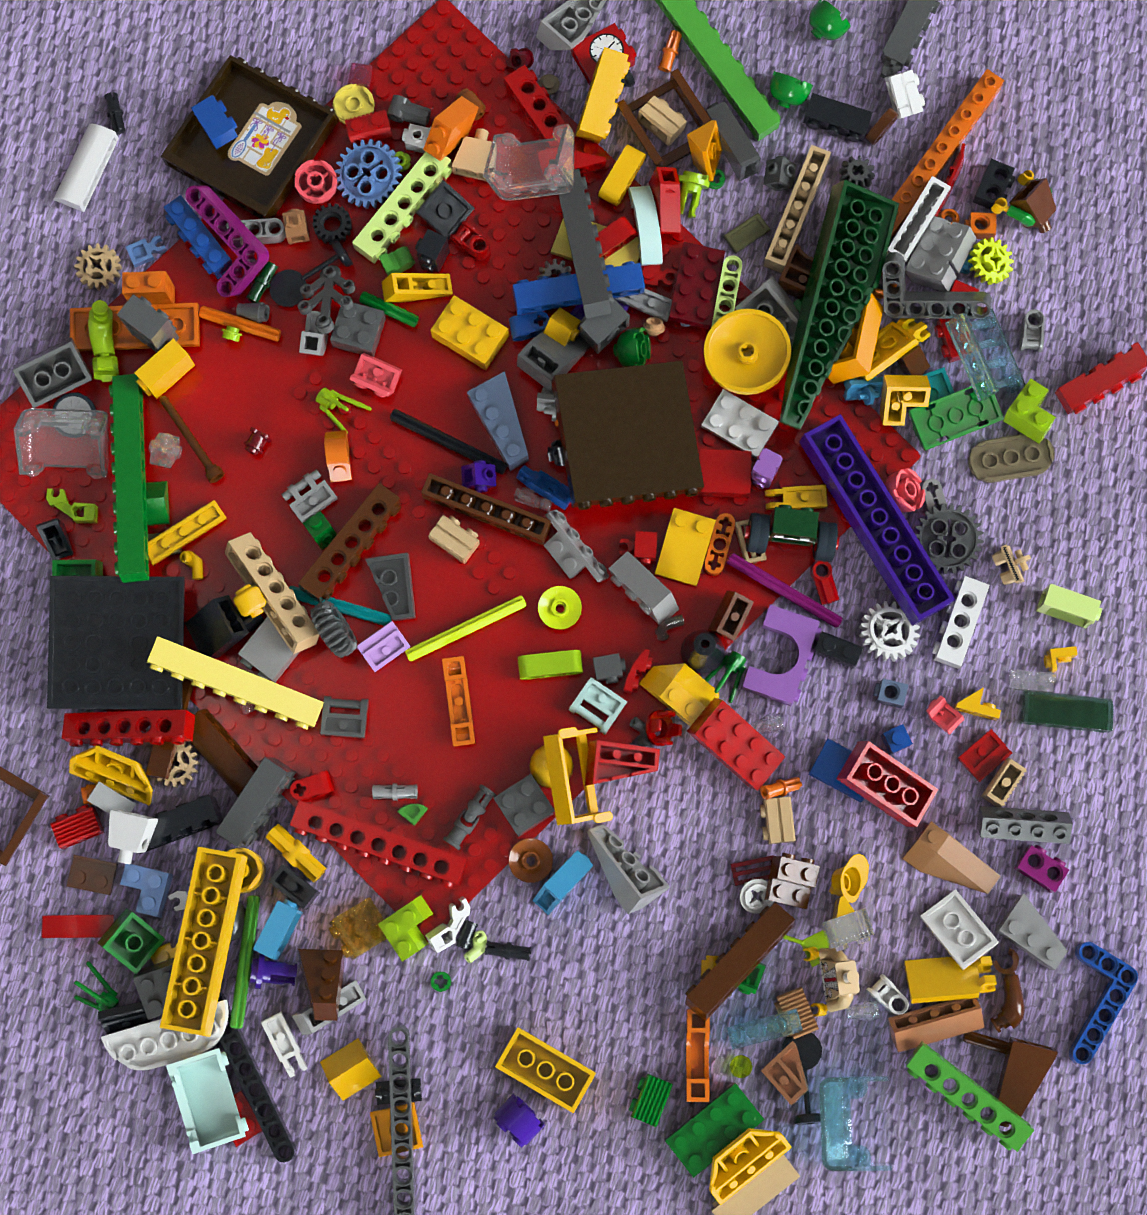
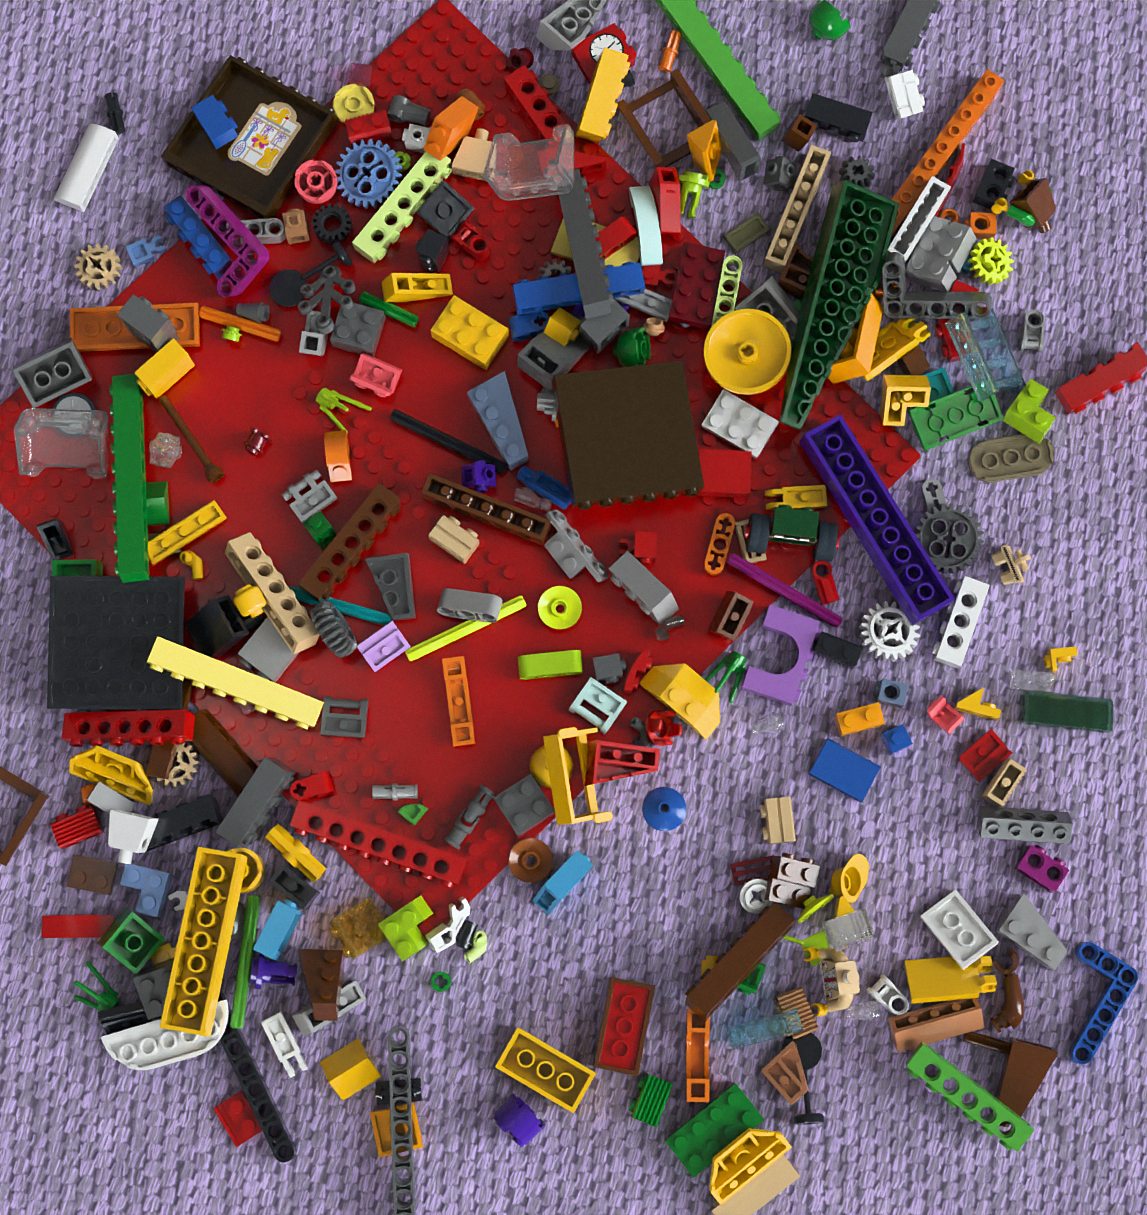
lime piece [46,488,98,524] -> none
lime piece [88,300,119,382] -> none
orange brick [122,271,175,305] -> none
light aqua windscreen [166,1048,249,1154] -> none
dark green pin [246,261,278,303] -> none
bright green leg [379,247,415,276] -> none
black pin [485,940,532,961] -> none
black gear [547,439,565,466] -> none
light grey wedge [587,824,670,914] -> none
yellow beam [598,144,646,207] -> none
tan brick [637,96,687,146] -> none
yellow slope [655,508,716,587] -> none
black cone [681,630,725,674] -> none
red brick [686,697,785,791] -> none
clear neon green tile [729,1055,752,1078] -> none
medium lavender brick [751,448,783,489] -> none
orange axle [760,777,802,800] -> none
green cylinder [769,71,813,109] -> none
clear light blue windscreen [819,1075,894,1171] -> none
red brick [836,741,939,827] -> none
dark azure hips [843,376,884,405] -> none
reddish brown beam [865,108,899,145] -> none
coral cylinder [884,468,925,513] -> none
medium nougat wedge [902,821,1001,894] -> none
yellowish green window [1036,583,1102,628] -> none
none -> light grey beam [437,588,503,623]
none -> red brick [594,977,655,1076]
none -> blue dish [642,787,686,831]
none -> reddish brown brick [781,114,817,152]
none -> neon yellow dish [797,894,834,924]
none -> light orange brick [834,702,885,737]

